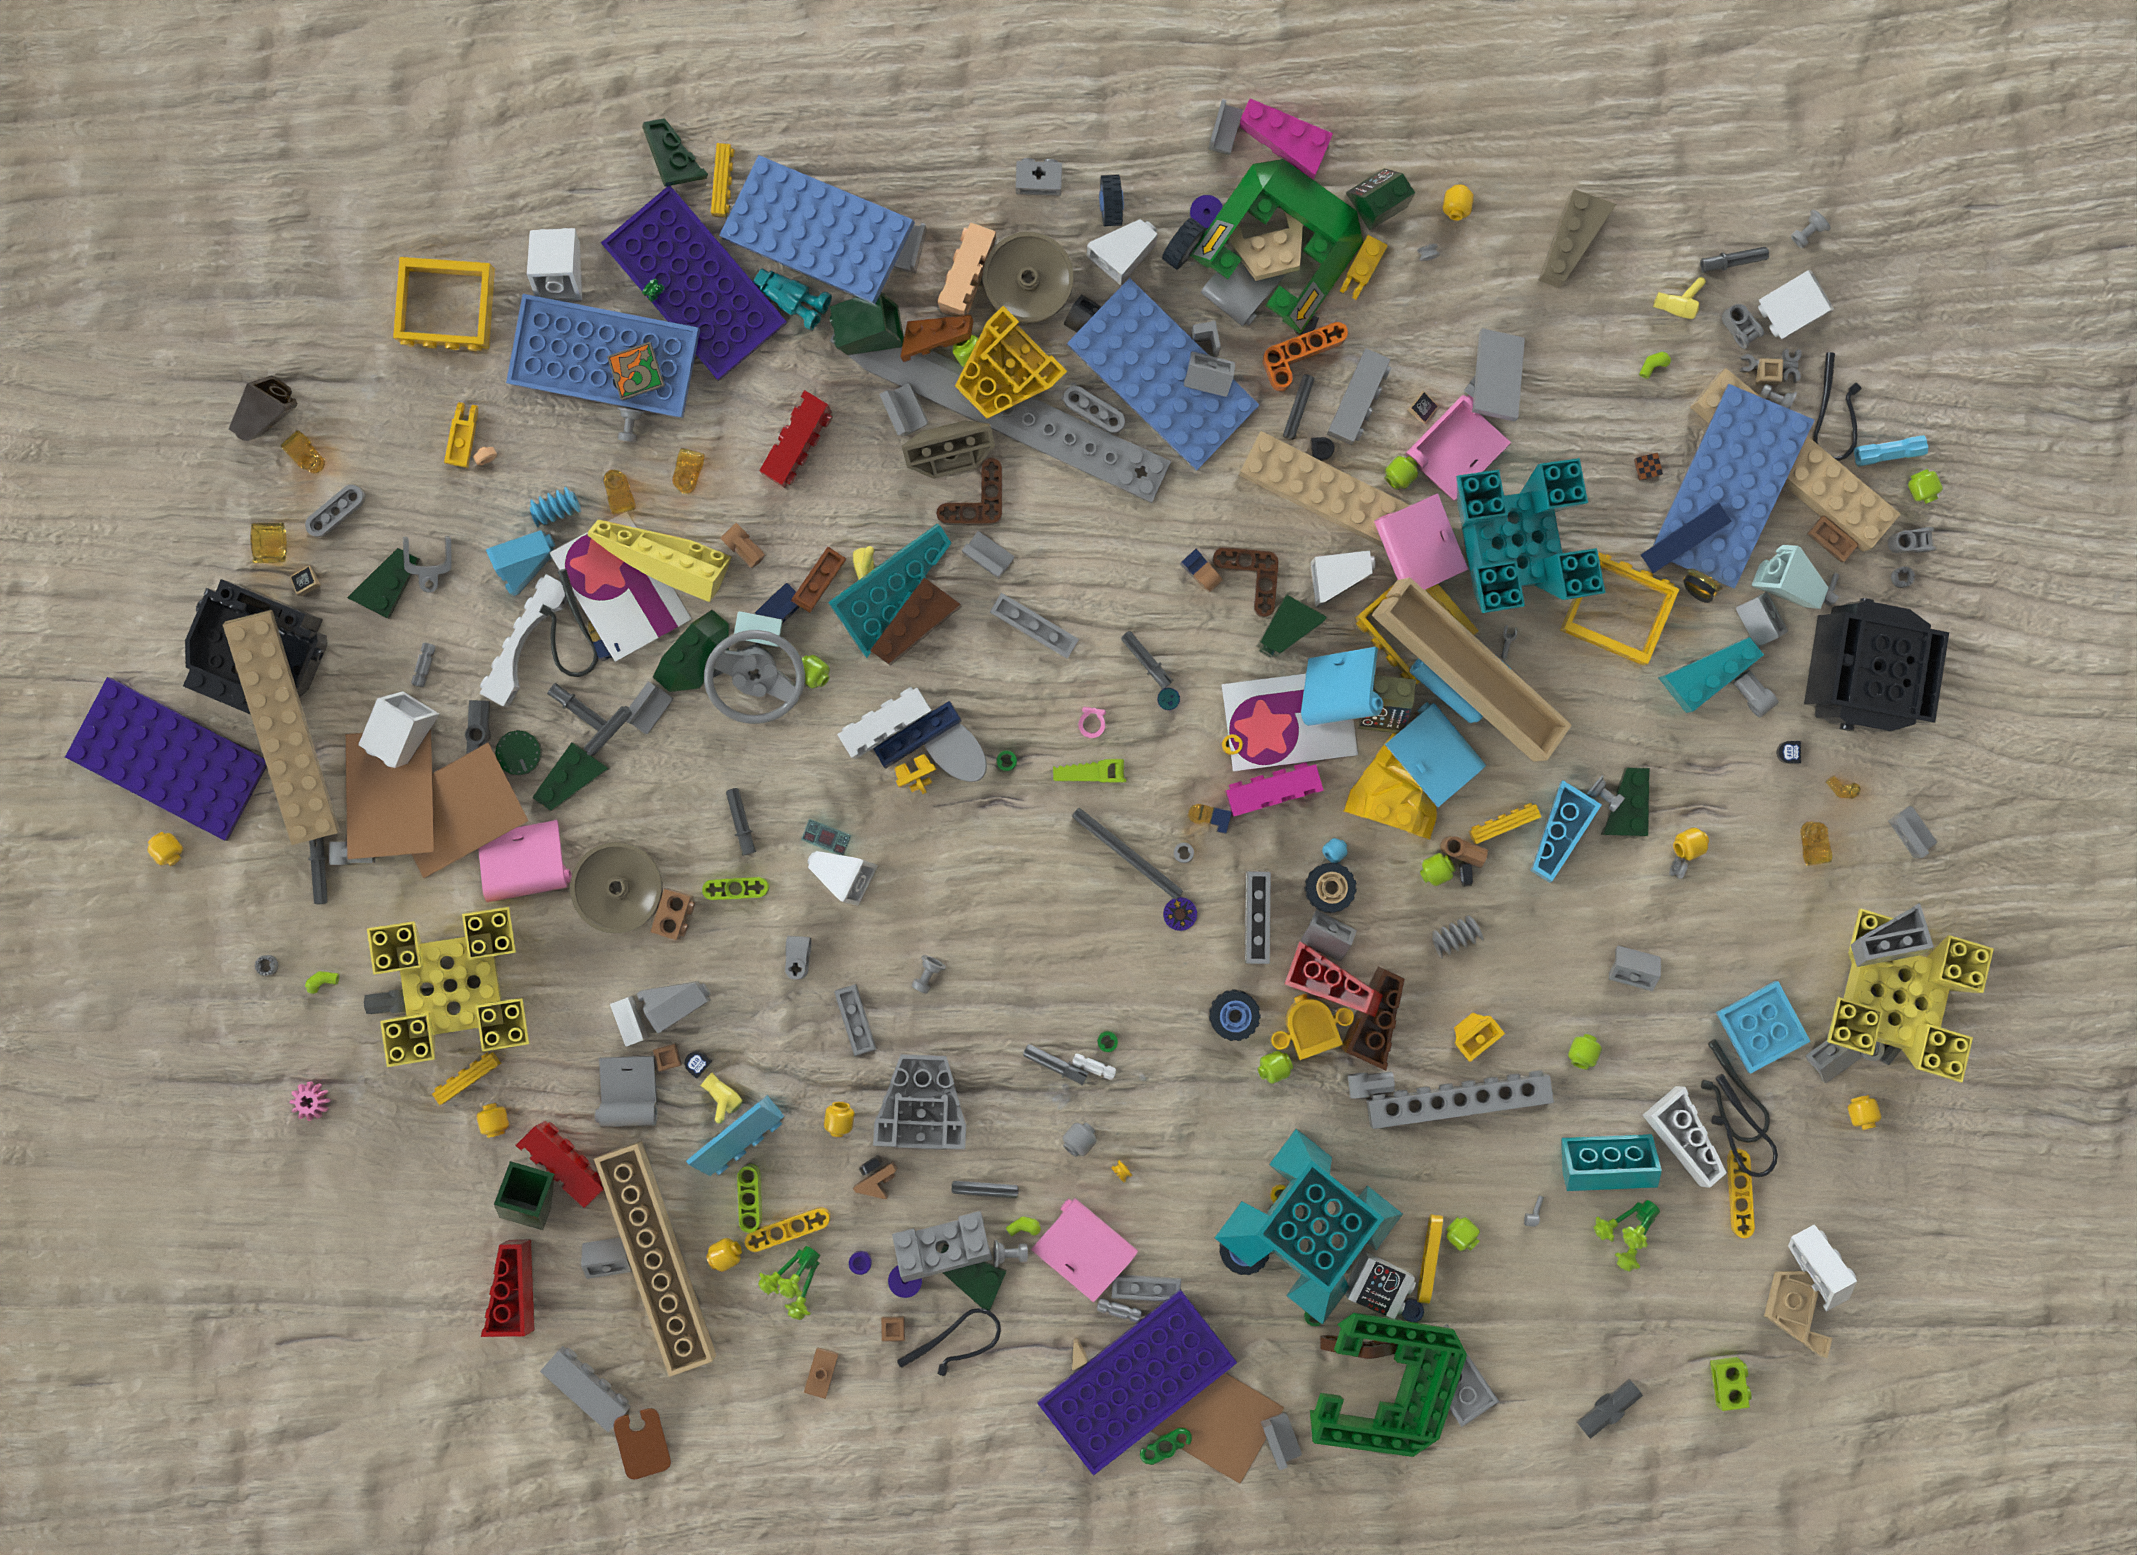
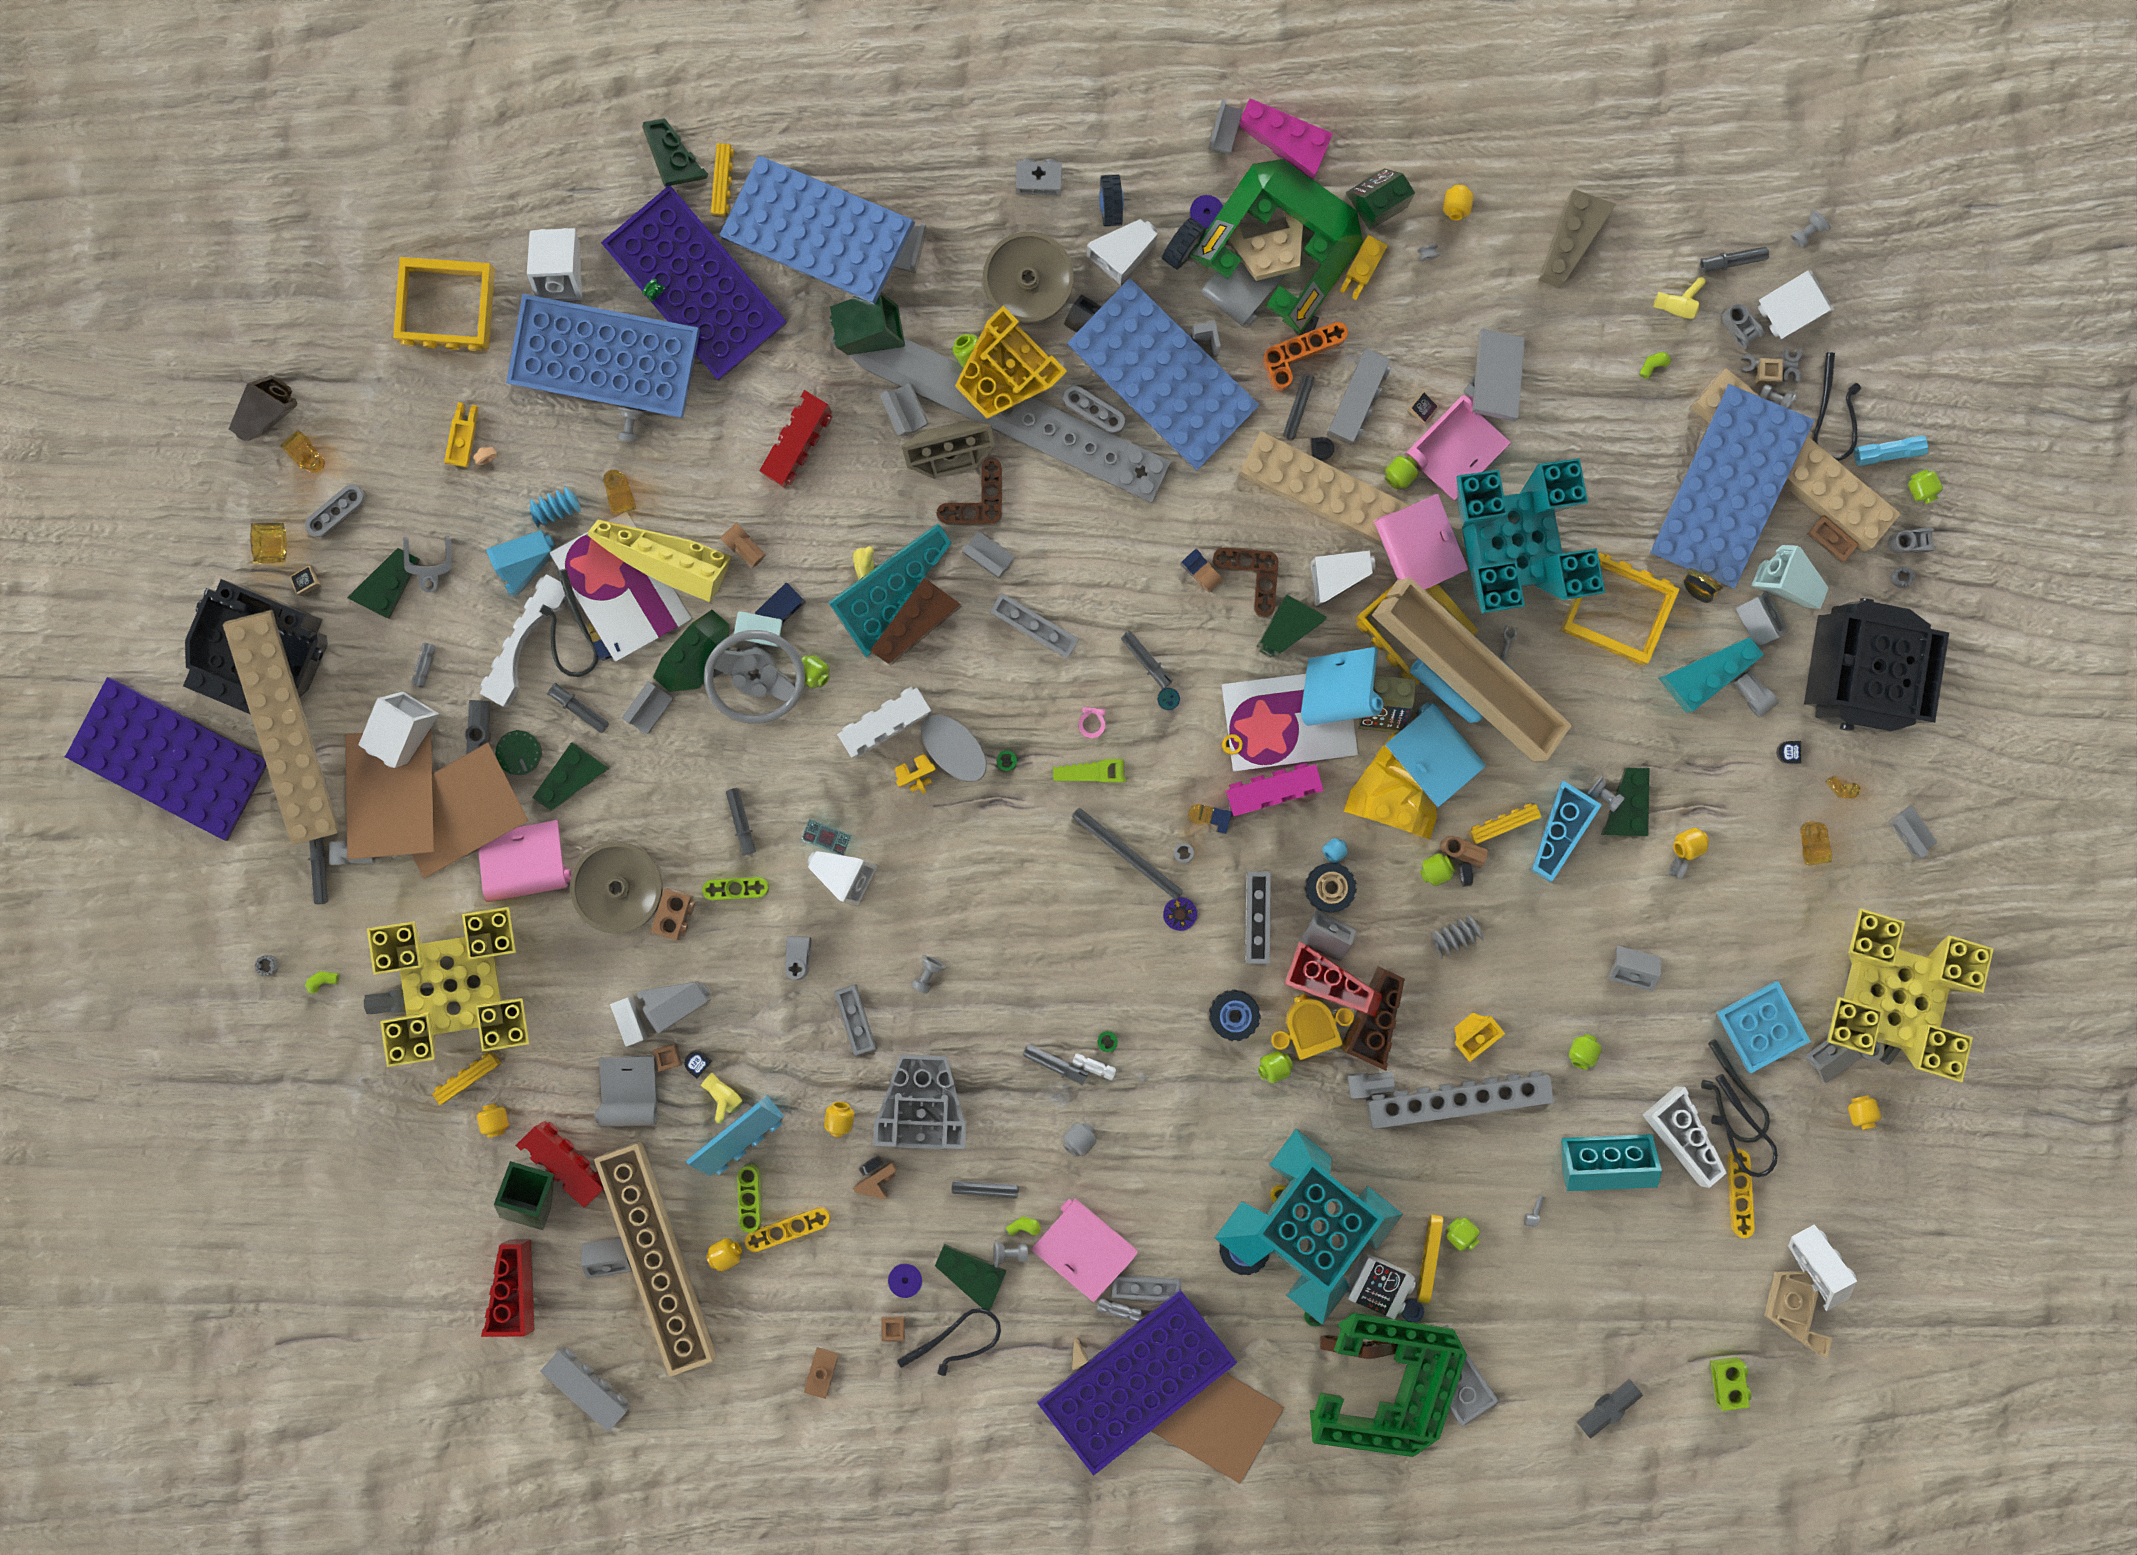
yellow head [147,832,183,866] -> none
bright pink gear [289,1081,331,1121] -> none
dark grey axle [584,706,632,756] -> none
tile [607,342,665,400] -> none
dark orange piece [613,1408,671,1480] -> none
clear yellow piece [672,448,705,494] -> none
teal piece [753,268,832,330] -> none
lime plant [758,1246,821,1320] -> none
dark orange tile [791,547,847,613] -> none
dark purple tile [849,1251,872,1275] -> none
dark blue tile [873,701,962,769] -> none
light grey piece [892,1211,992,1282] -> none
dark orange wing [900,315,974,362] -> none
light nougat wedge [937,222,997,317] -> none
yellow bush [1111,1160,1133,1183] -> none
green piece [1140,1428,1192,1465] -> none
light grey panel [1184,351,1236,397] -> none
light grey panel [1261,1412,1302,1471] -> none
lime plant [1594,1200,1660,1272] -> none
tile [1634,453,1663,481] -> none
dark blue tile [1640,502,1732,573] -> none
light grey hand [1824,573,1839,606] -> none
light grey wedge [1851,903,1934,967] -> none

